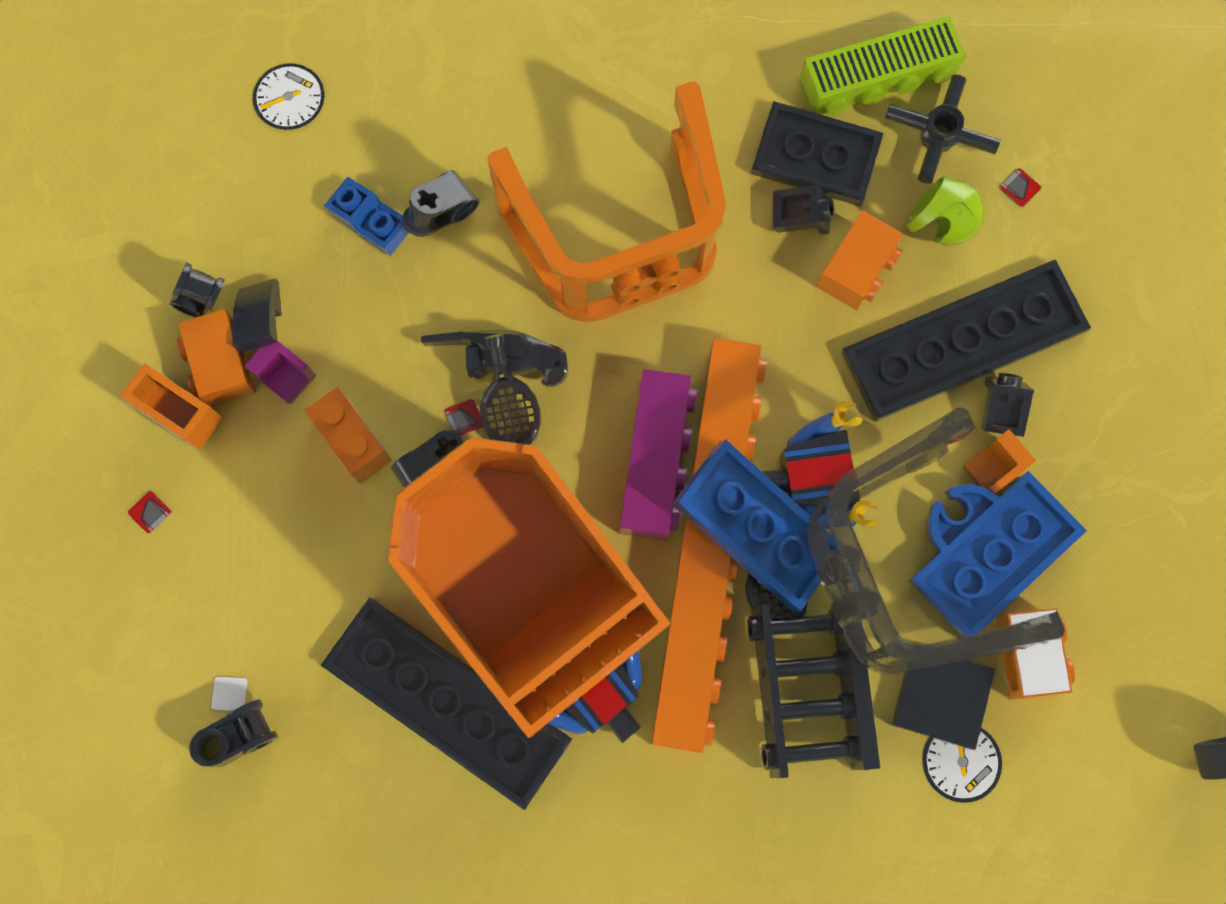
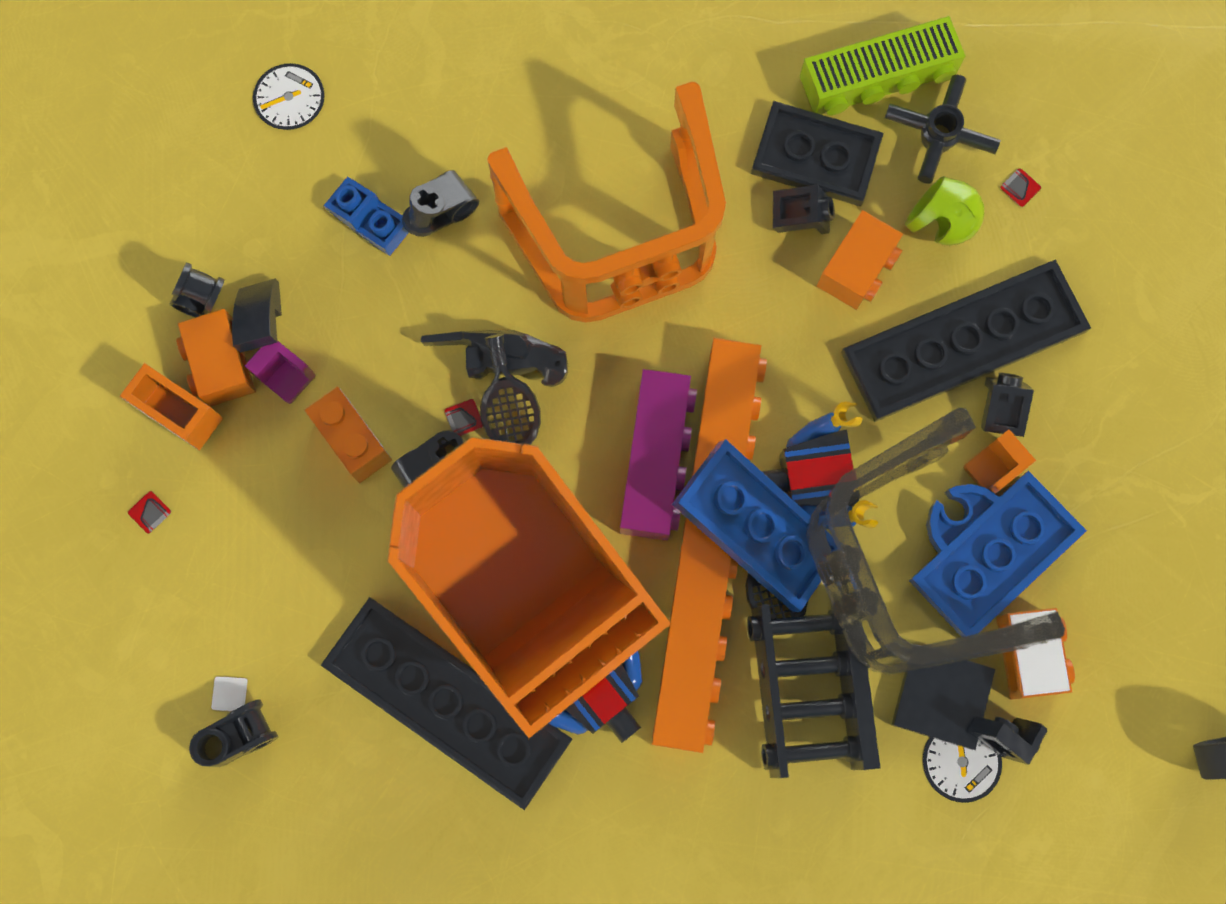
none -> black bracket [968,716,1048,765]

